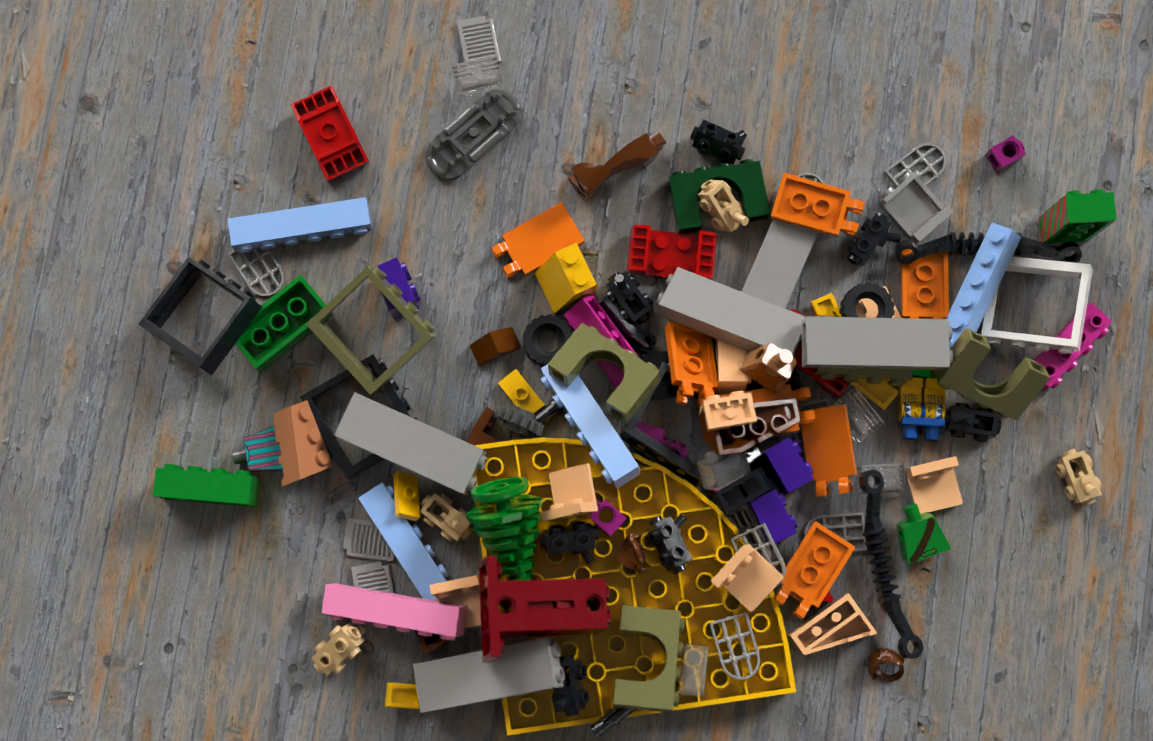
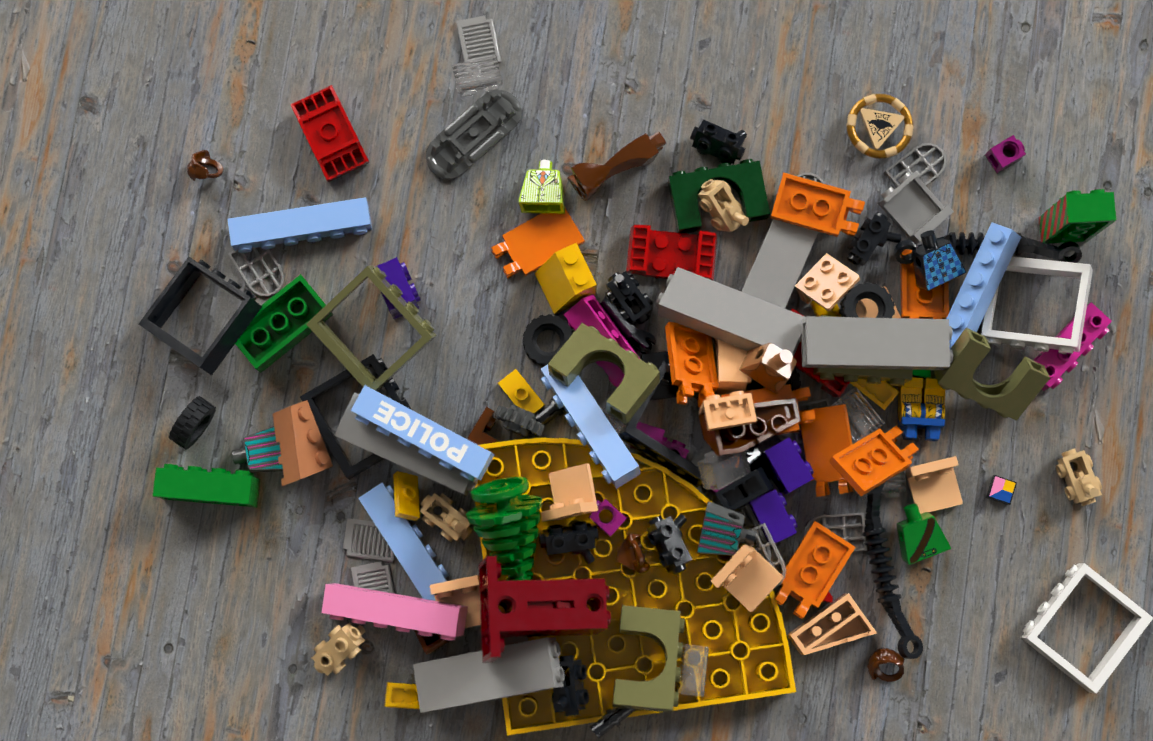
reddish brown slope [470,327,521,367] -> none
light grey window [709,612,760,680] -> none
black brick [944,403,1001,442] -> none
none -> black tyre [169,396,216,450]
none -> reddish brown piece [187,150,223,181]
none -> light blue brick [351,385,494,482]
none -> lime torso [519,160,565,214]
none -> torso [697,502,756,556]
none -> light nougat bracket [795,253,860,311]
none -> orange tile [829,426,919,496]
none -> piece [846,94,914,159]
none -> torso [912,230,966,291]
none -> tile [986,475,1017,505]
none -> white window [1021,563,1153,694]

